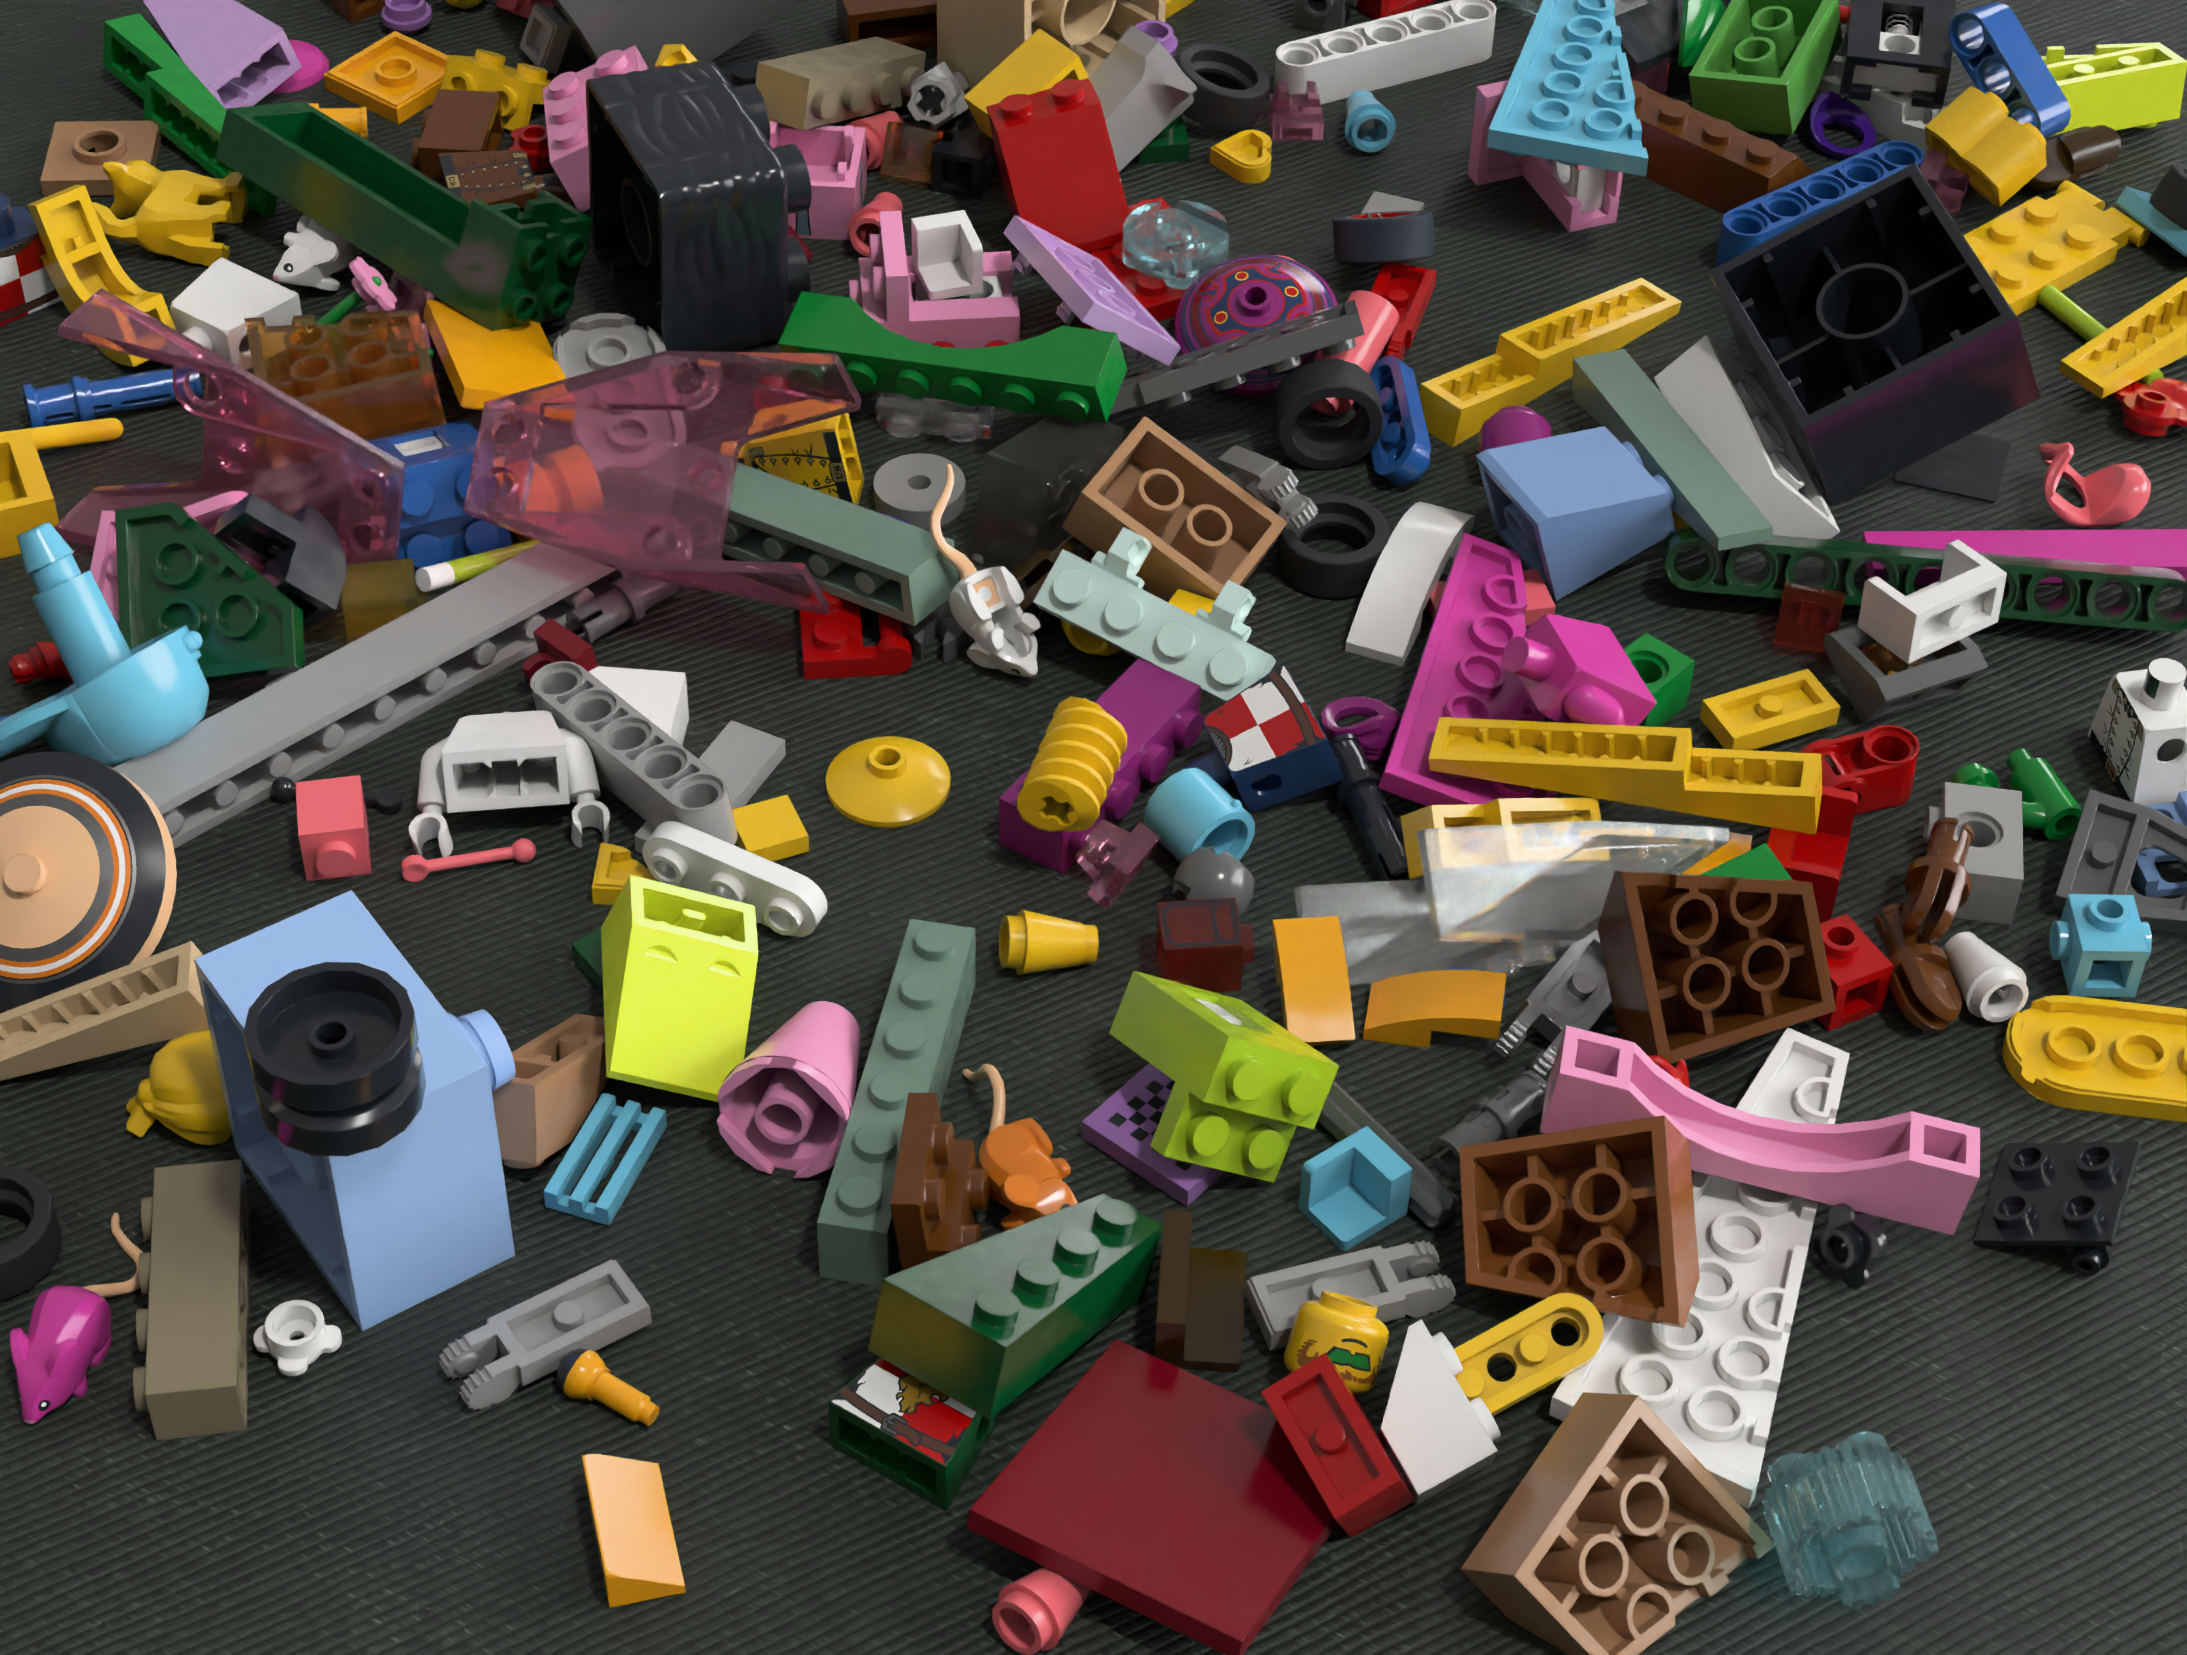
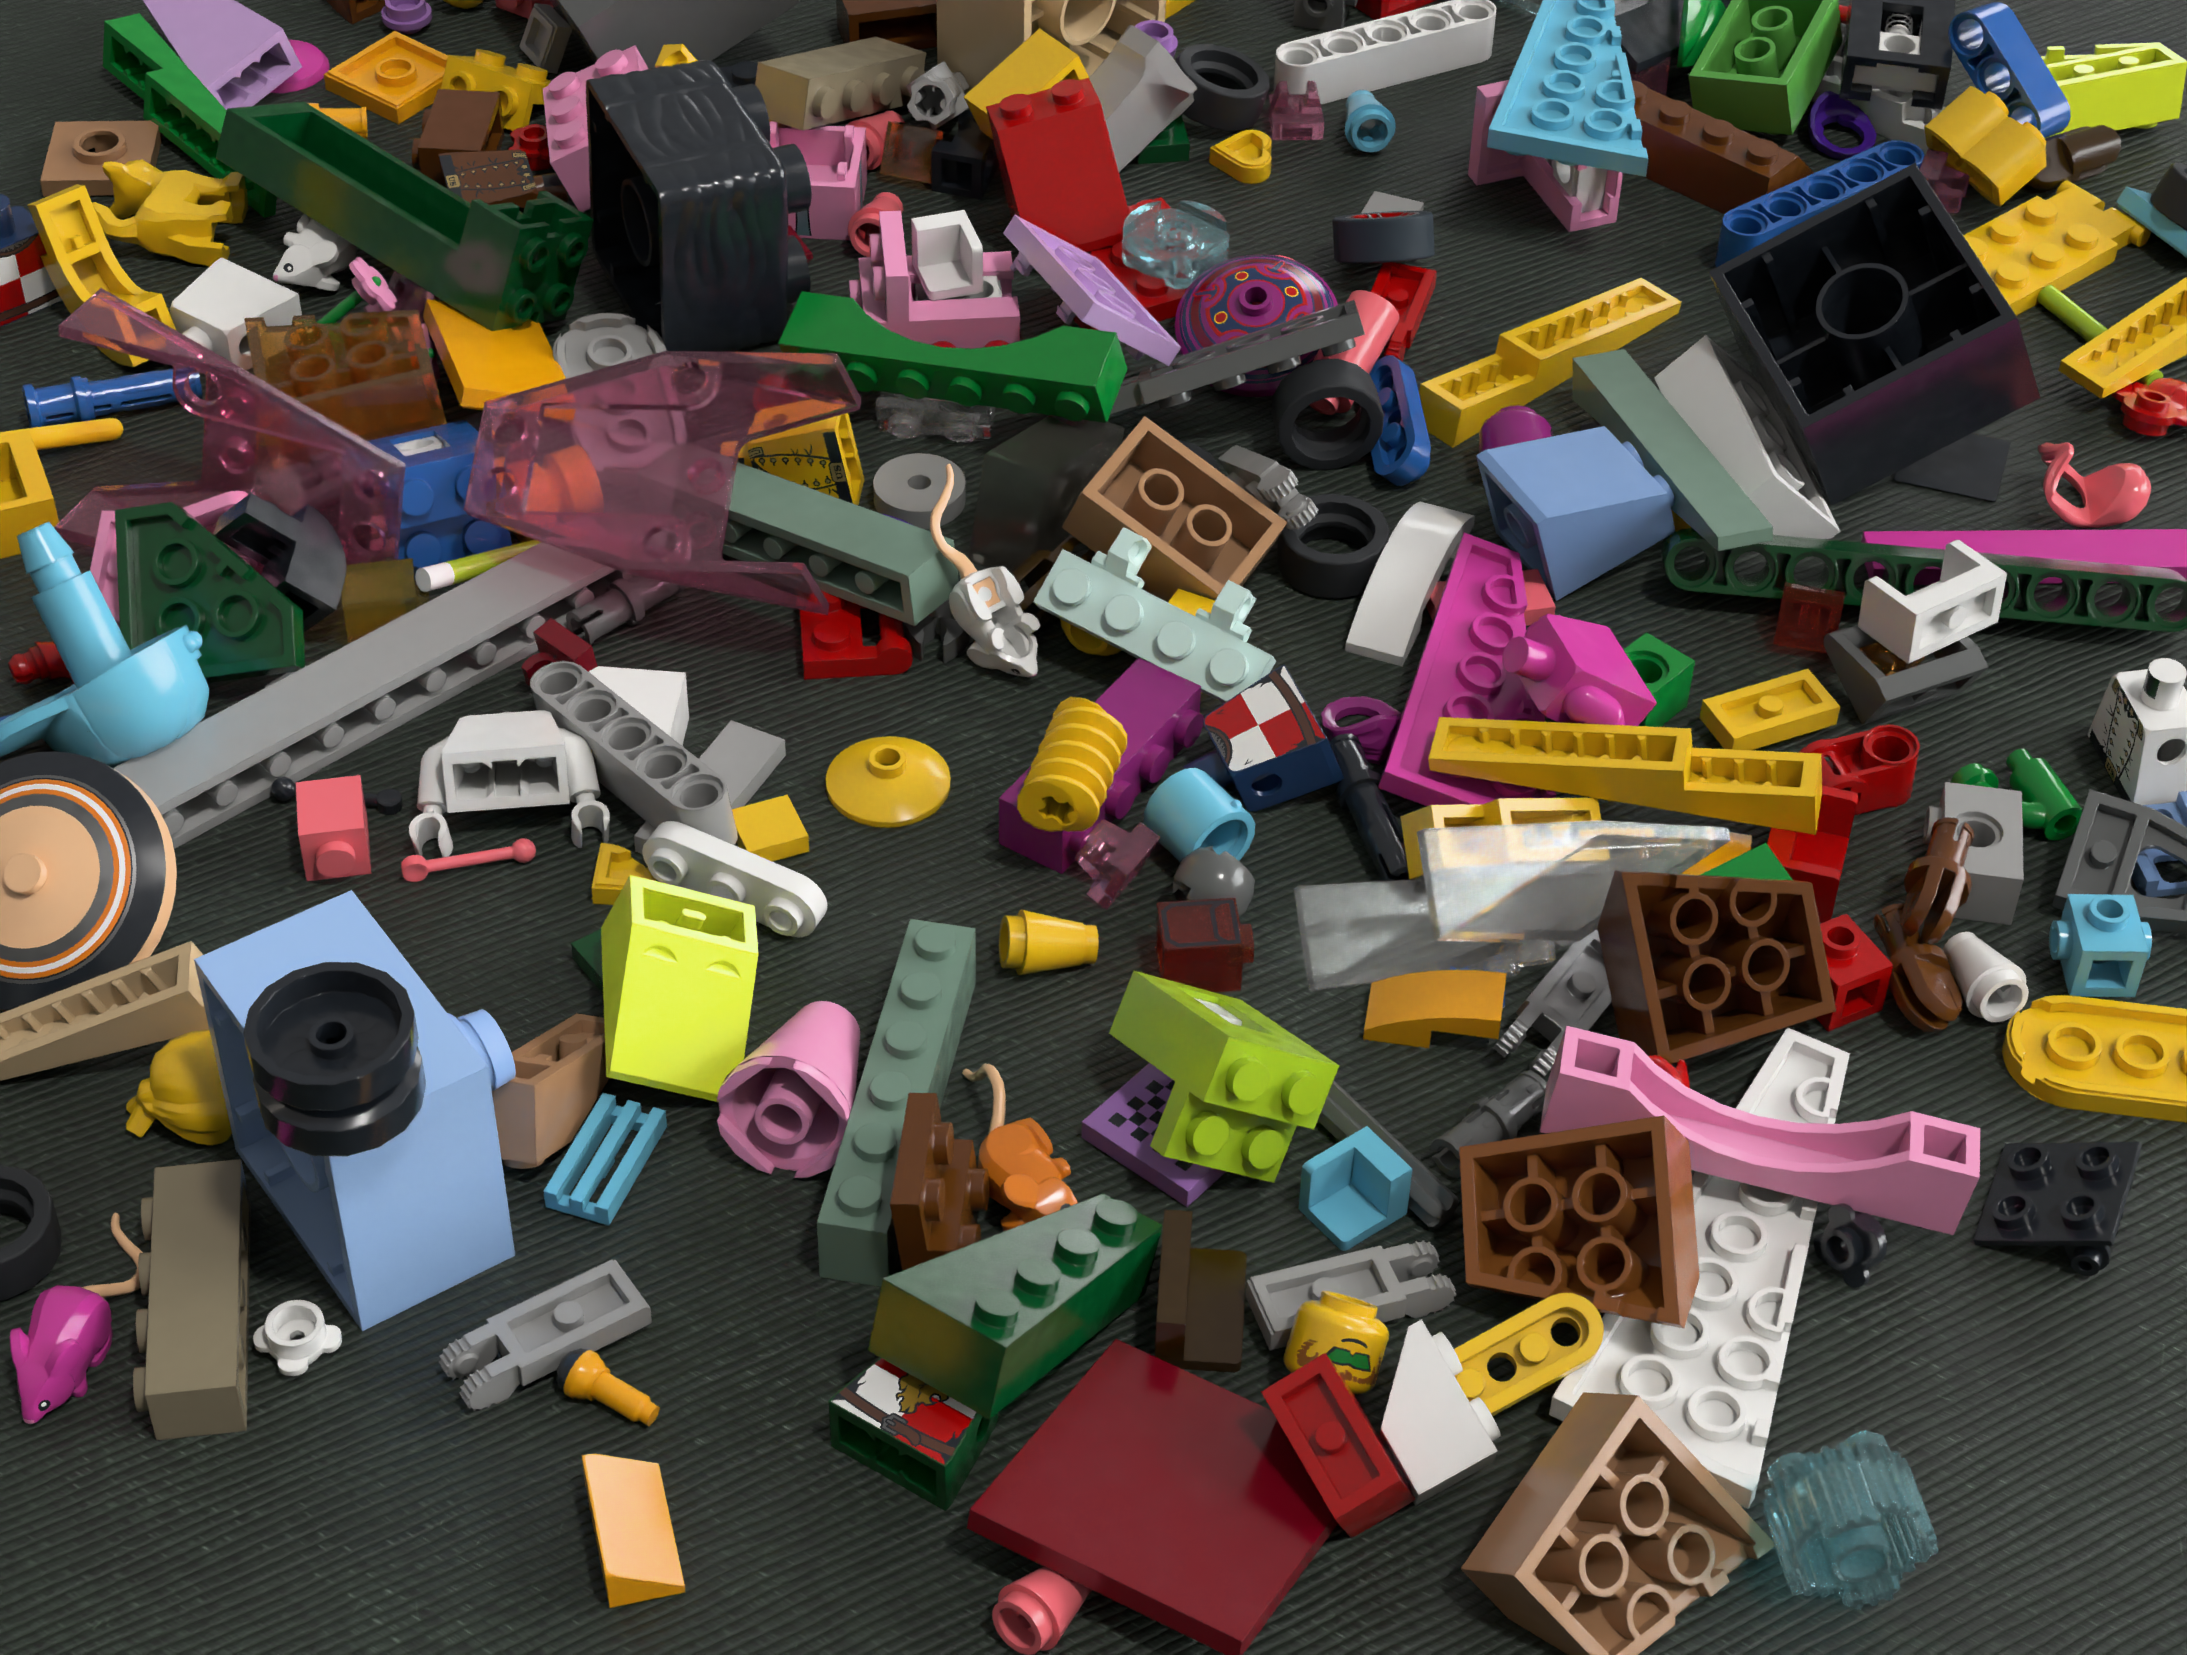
light orange slope [1272,916,1355,1046] -> none

